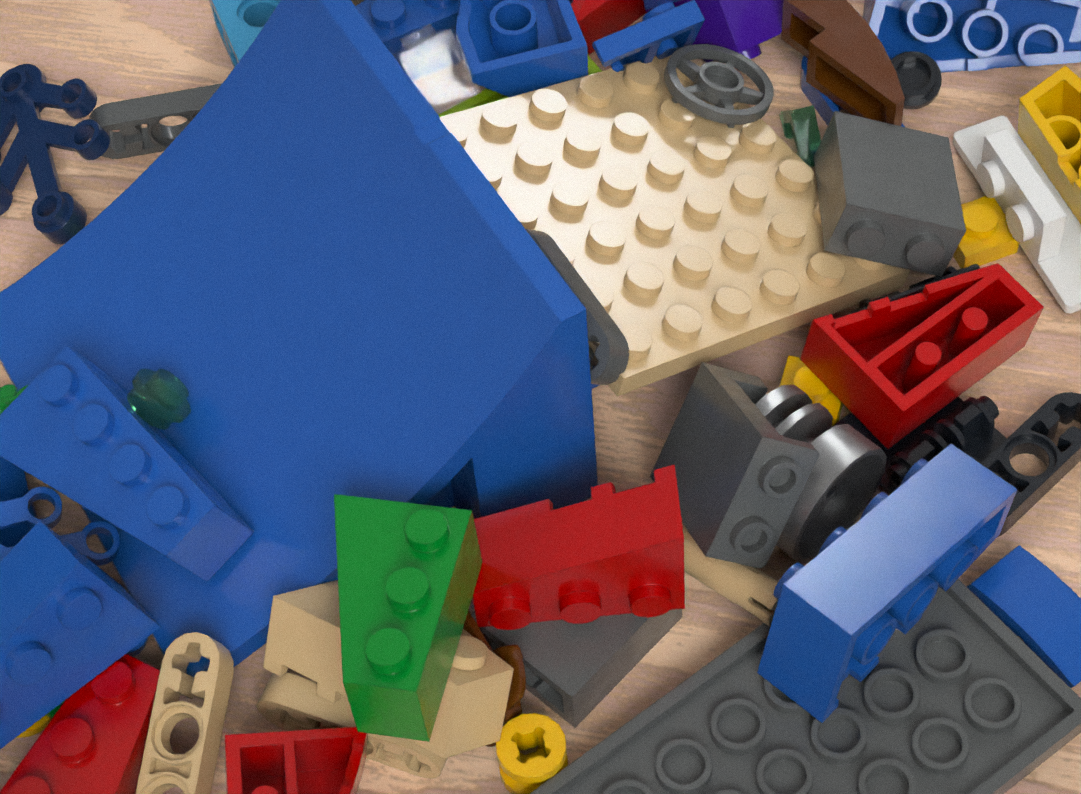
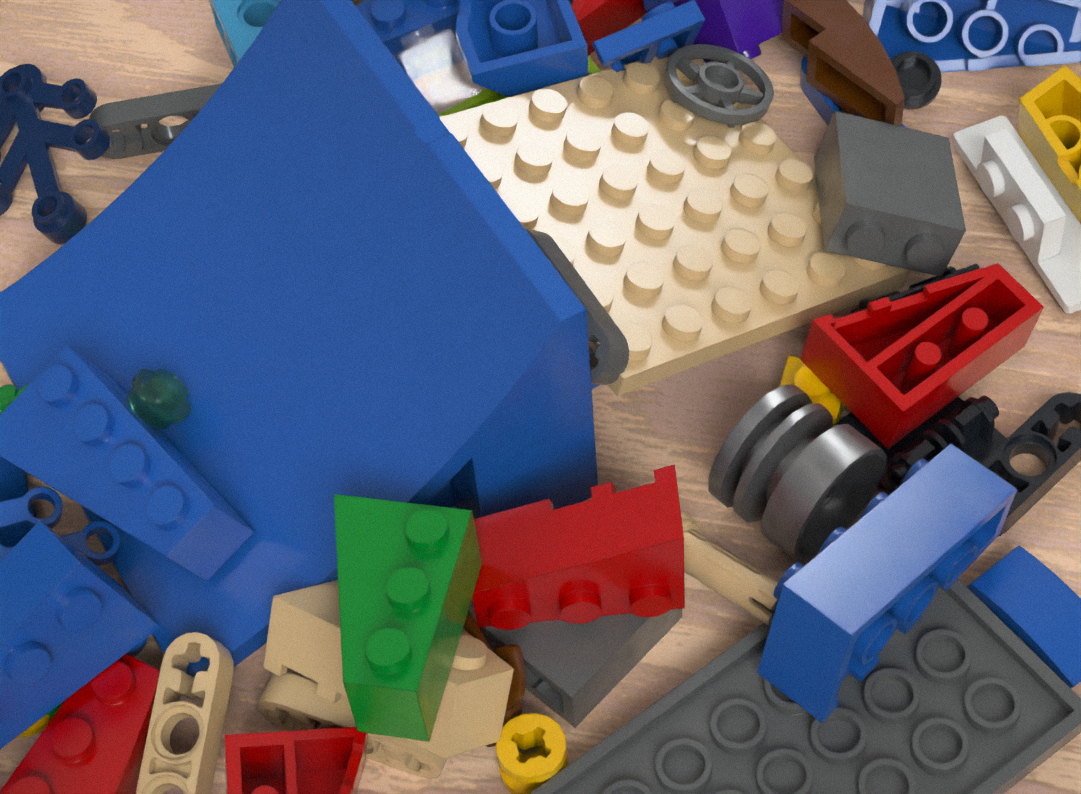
dark grey panel [650,362,819,568] -> none
clear green tile [779,105,821,167] -> none
yellow plate [953,196,1019,268] -> none

